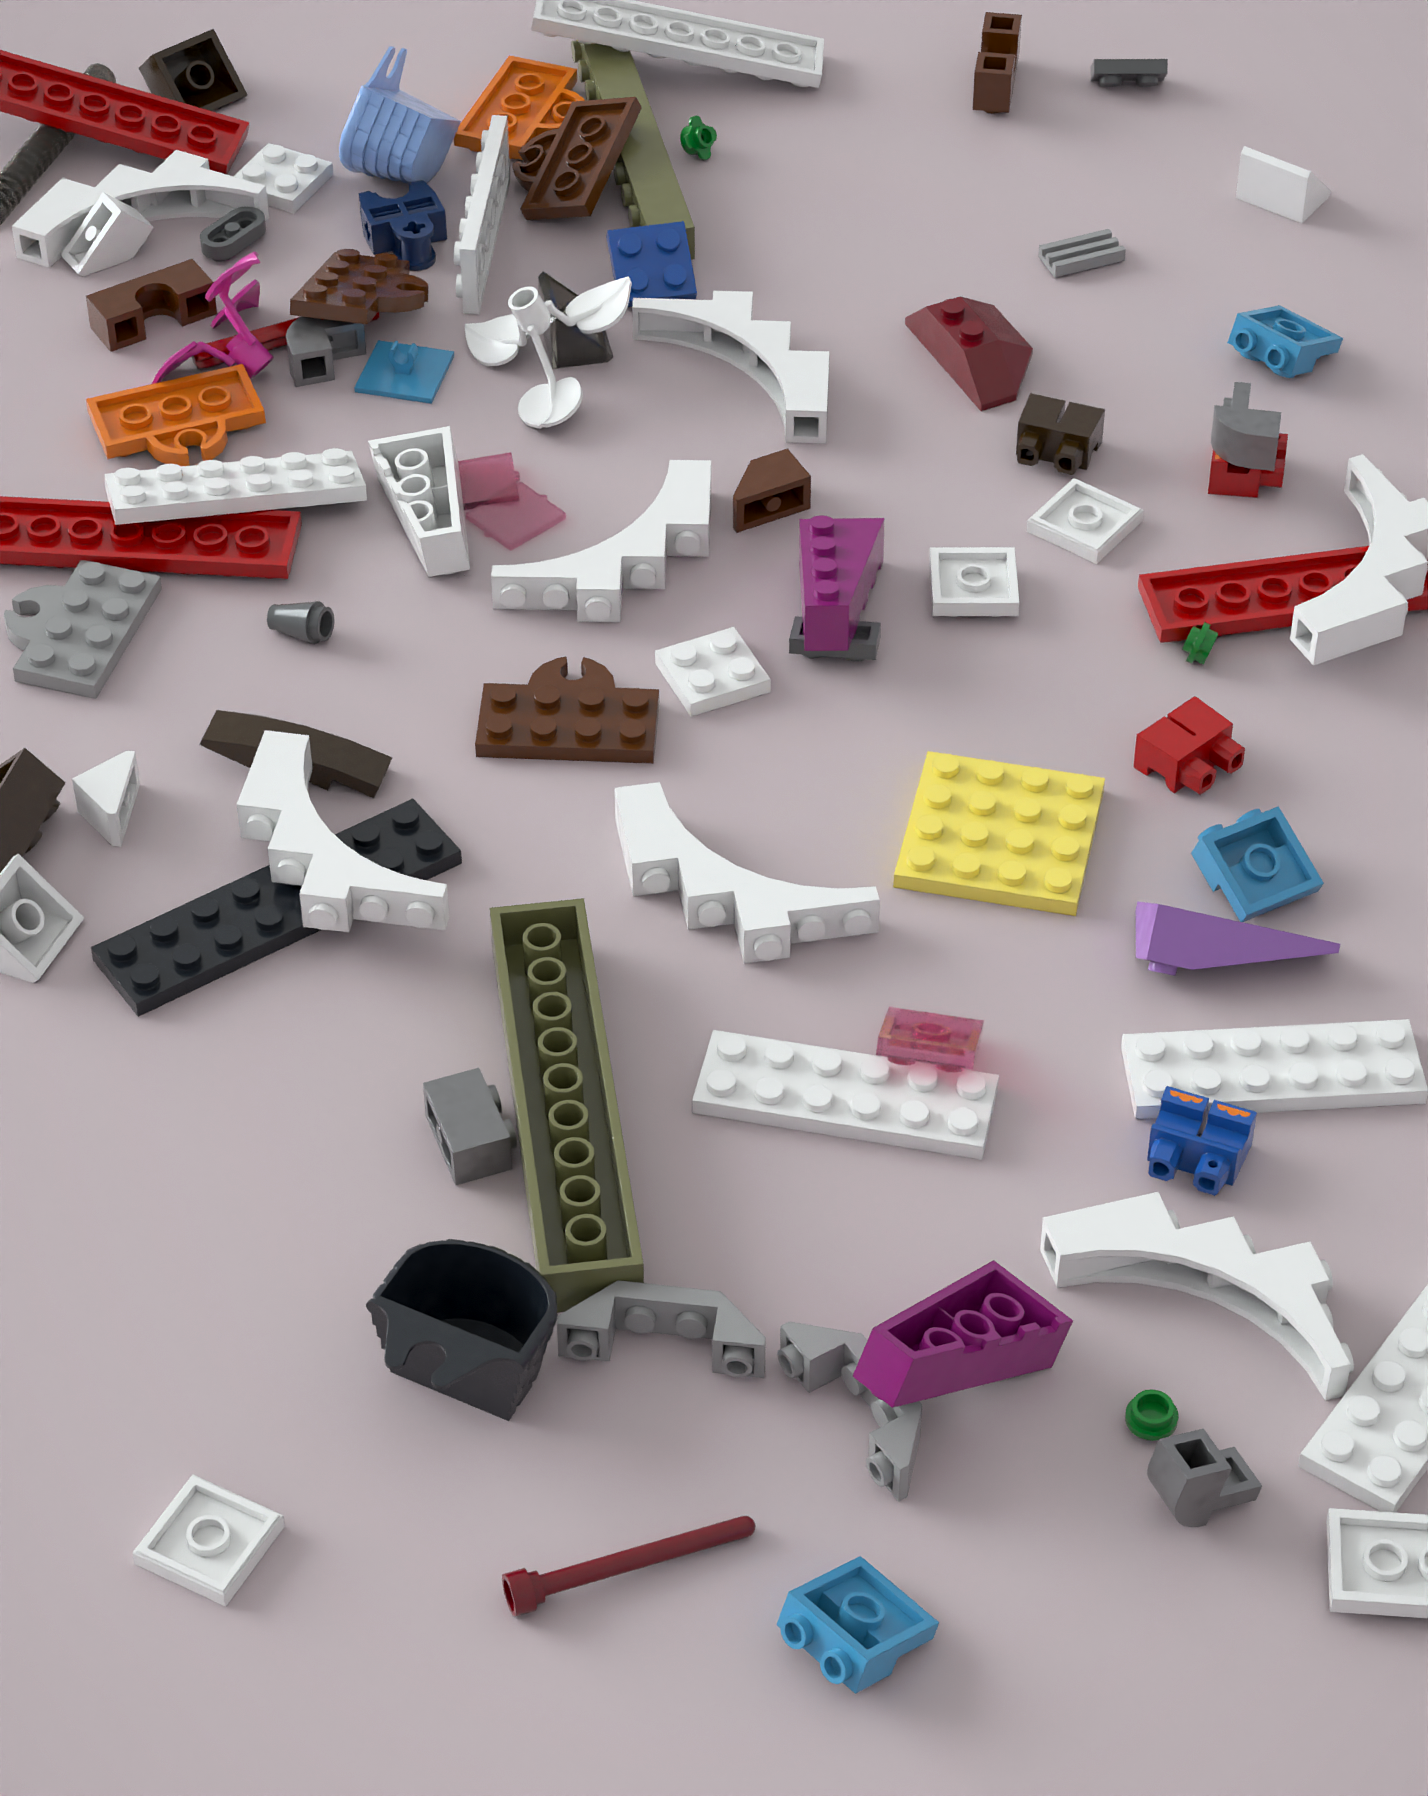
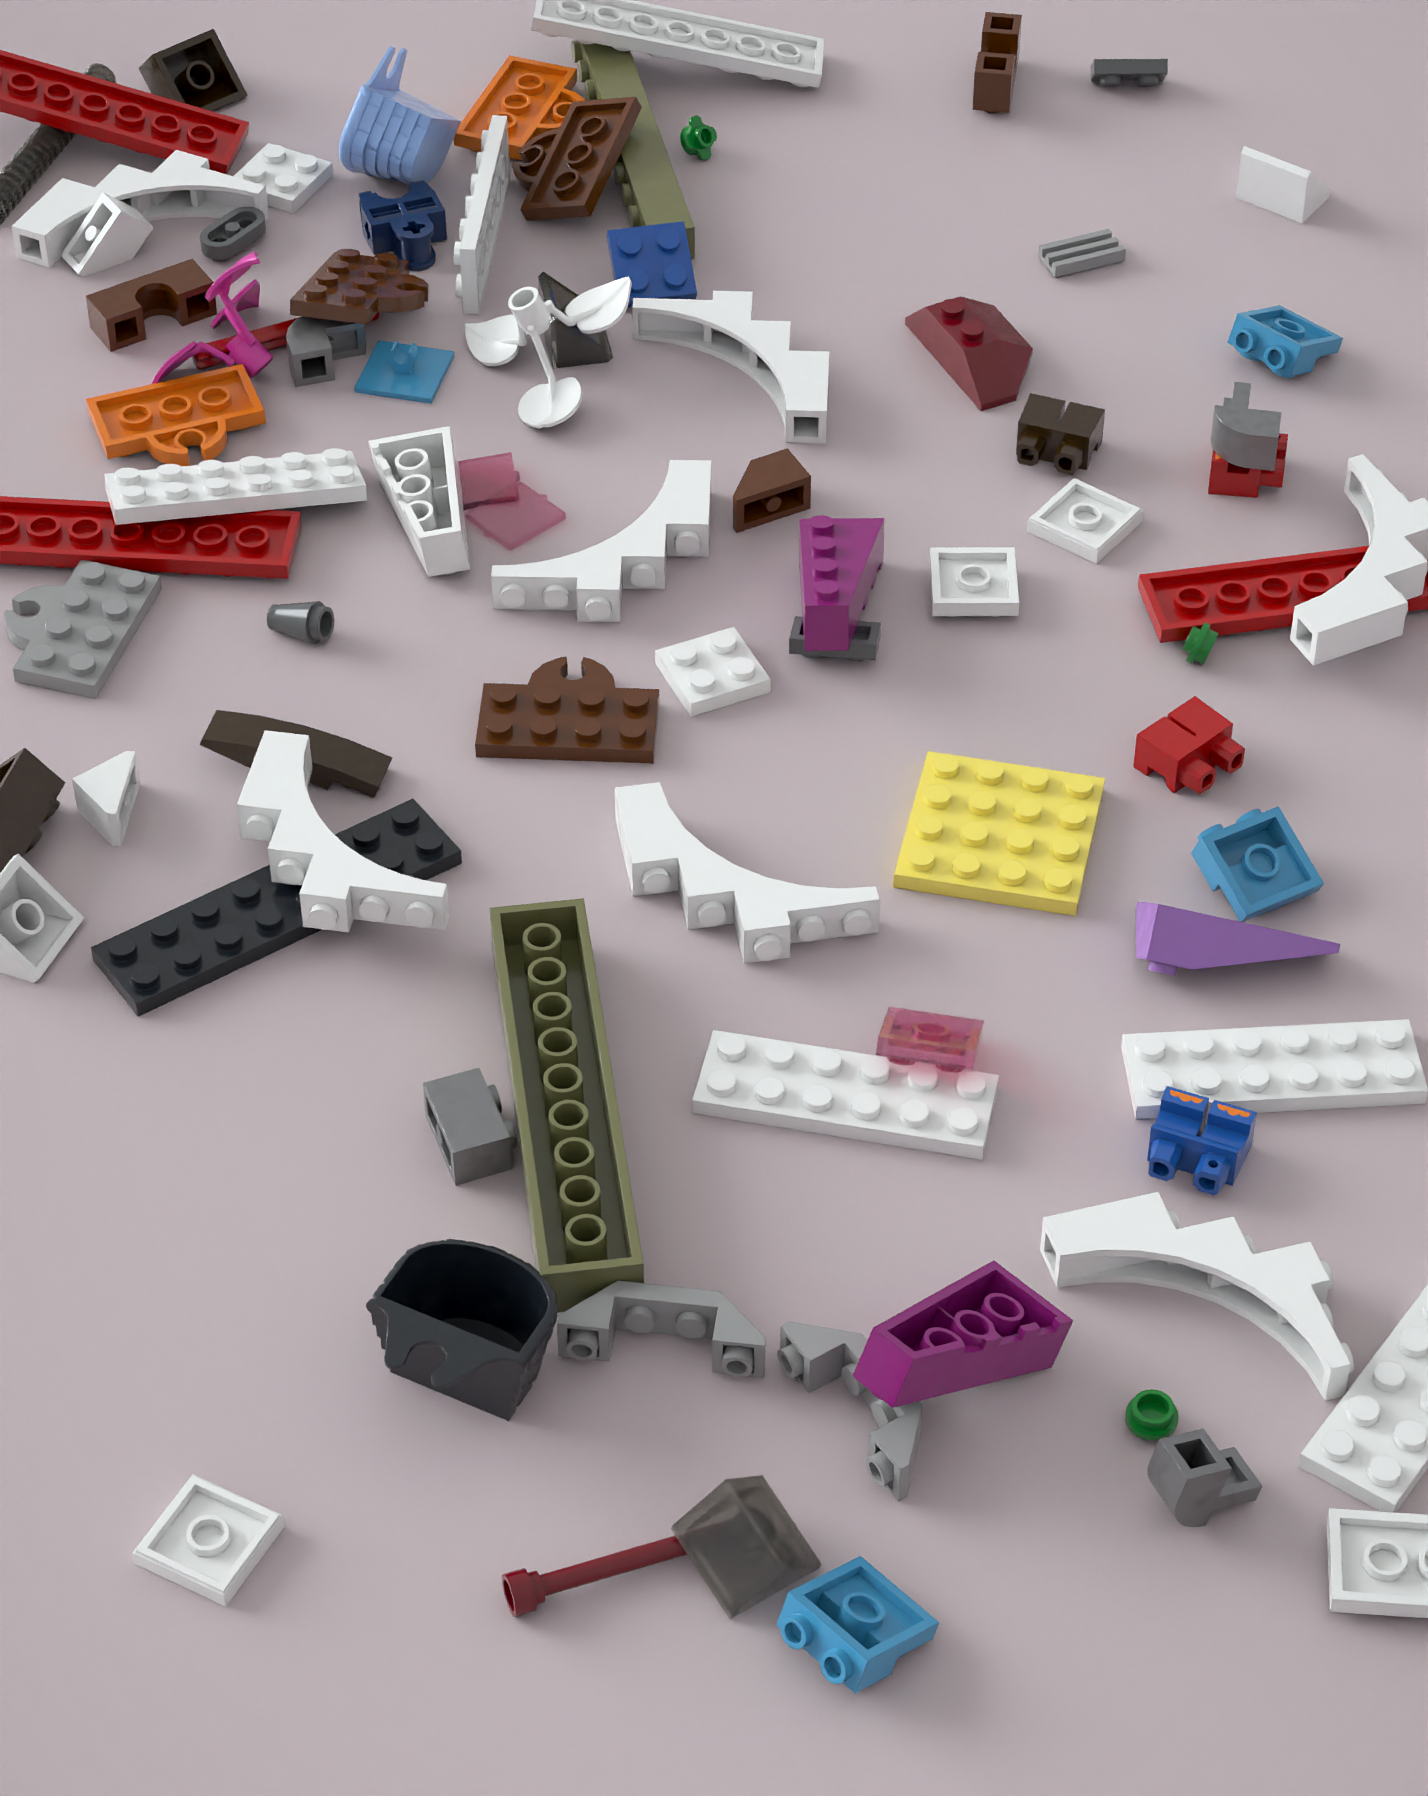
none -> clear smoke slope [671,1475,822,1619]

